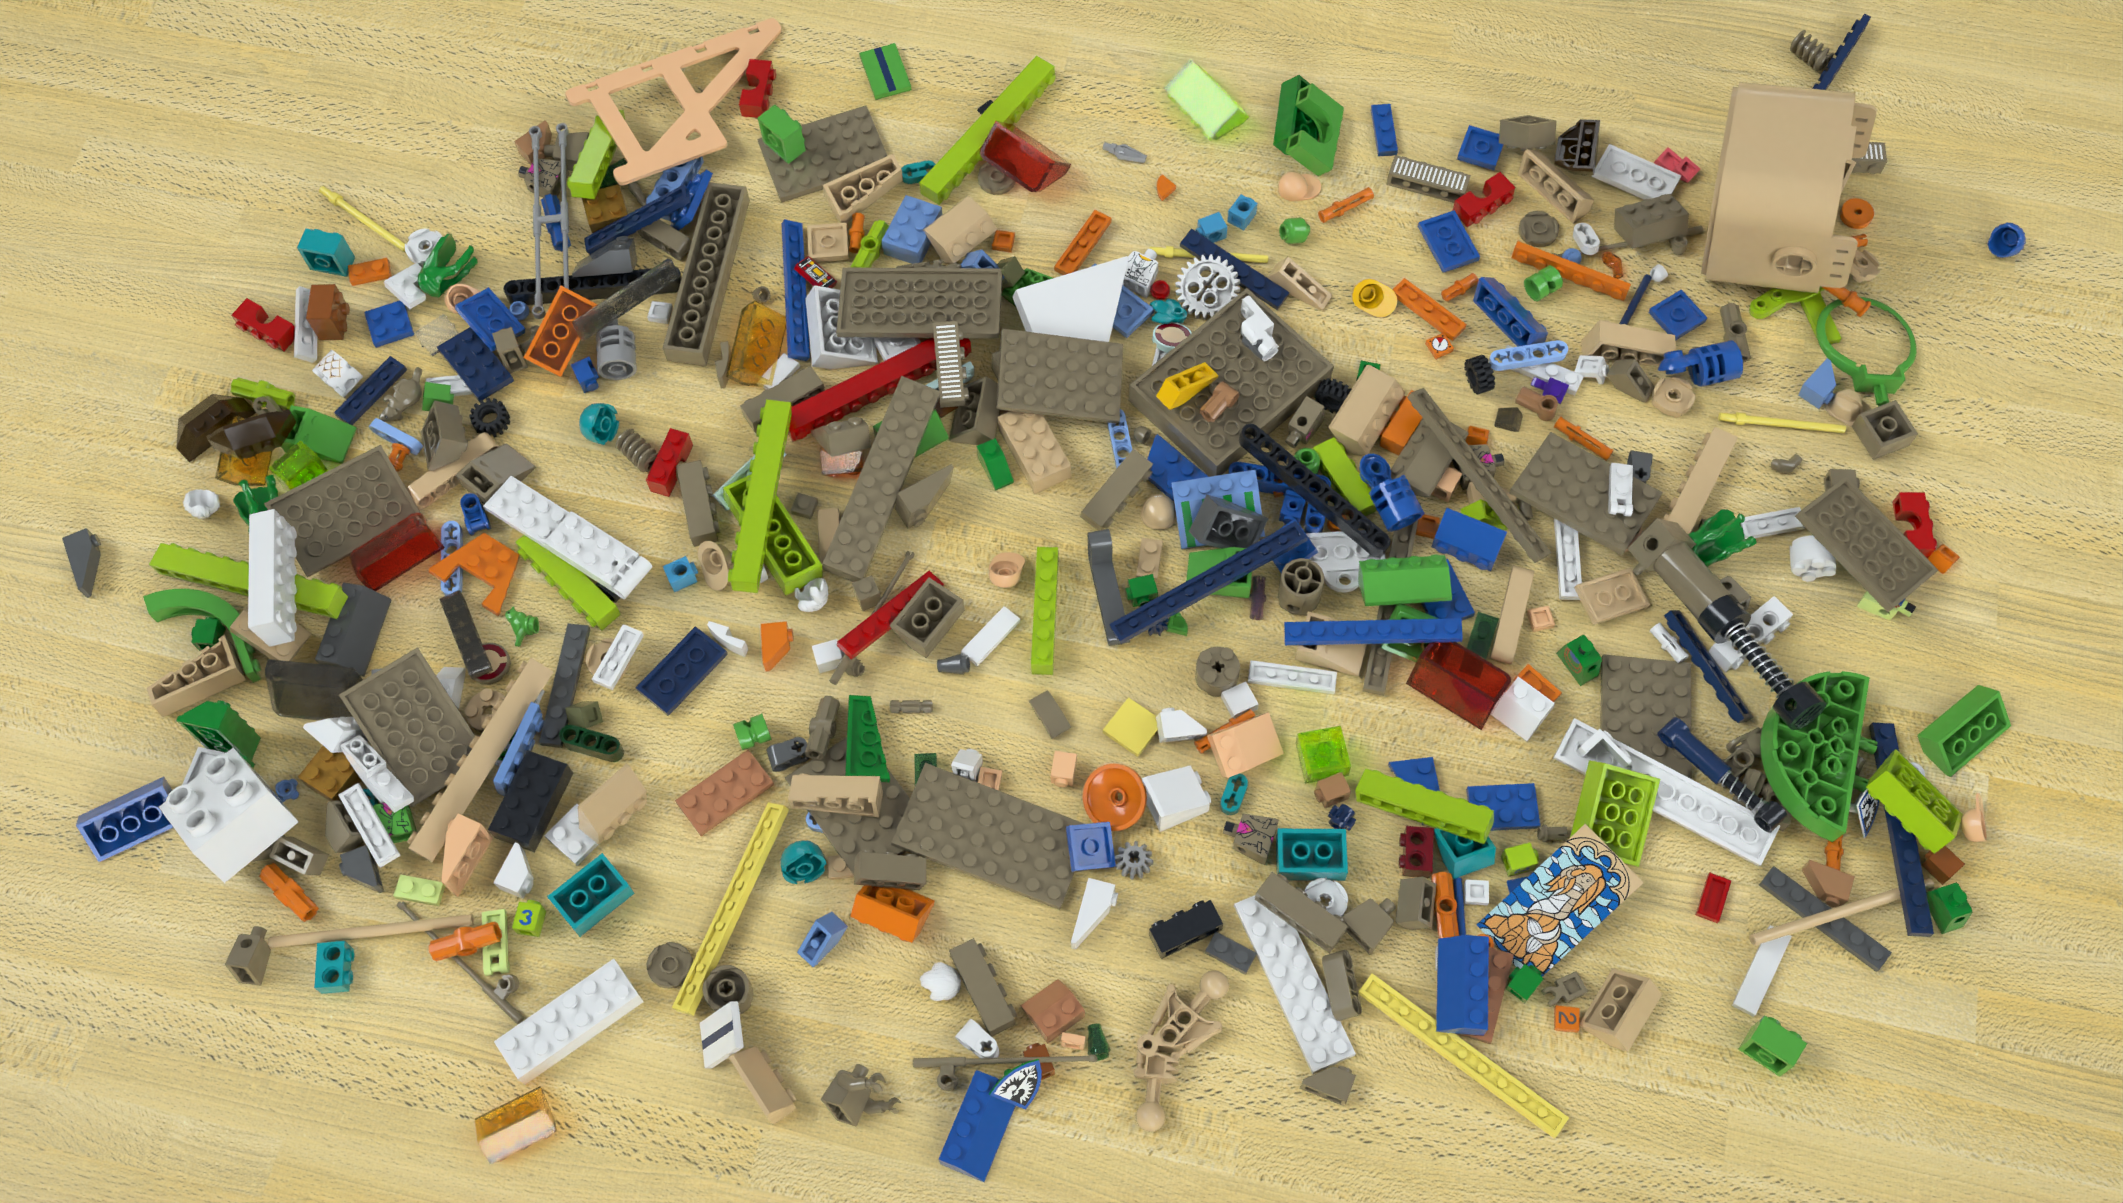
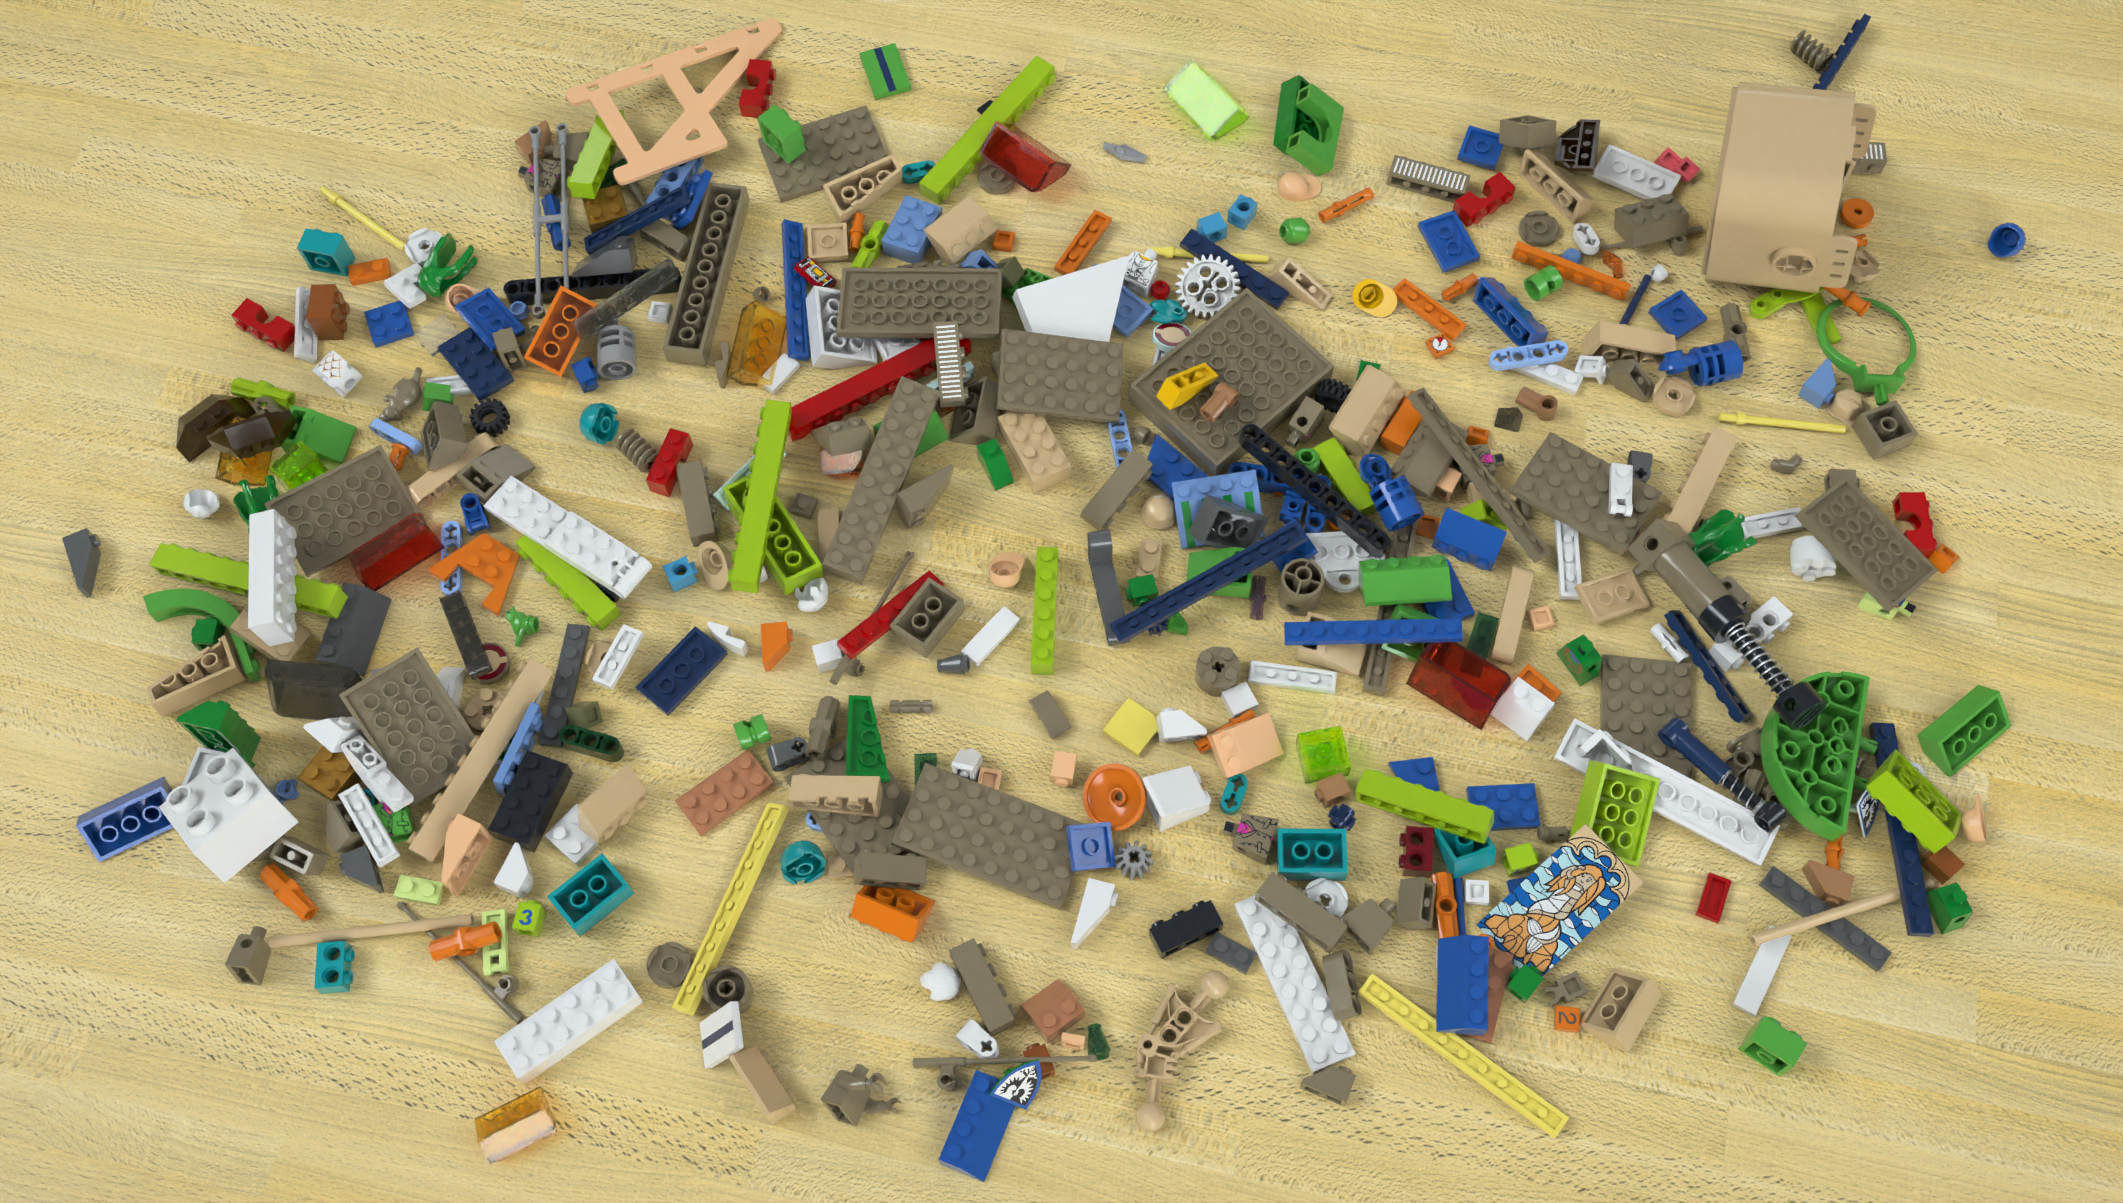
dark blue plate [334,356,407,425] -> none
dark tan brick [740,366,825,433] -> none
medium blue slope [797,912,848,967] -> none
dark tan brick [852,575,881,611] -> none
orange tile [1157,174,1176,201] -> none
white plate [1241,295,1279,361] -> none
blue plate [1371,104,1398,157] -> none
black tyre [1464,355,1495,395] -> none
dark purple plate [1531,377,1569,405] -> none
orange pin [1554,417,1614,461] -> none

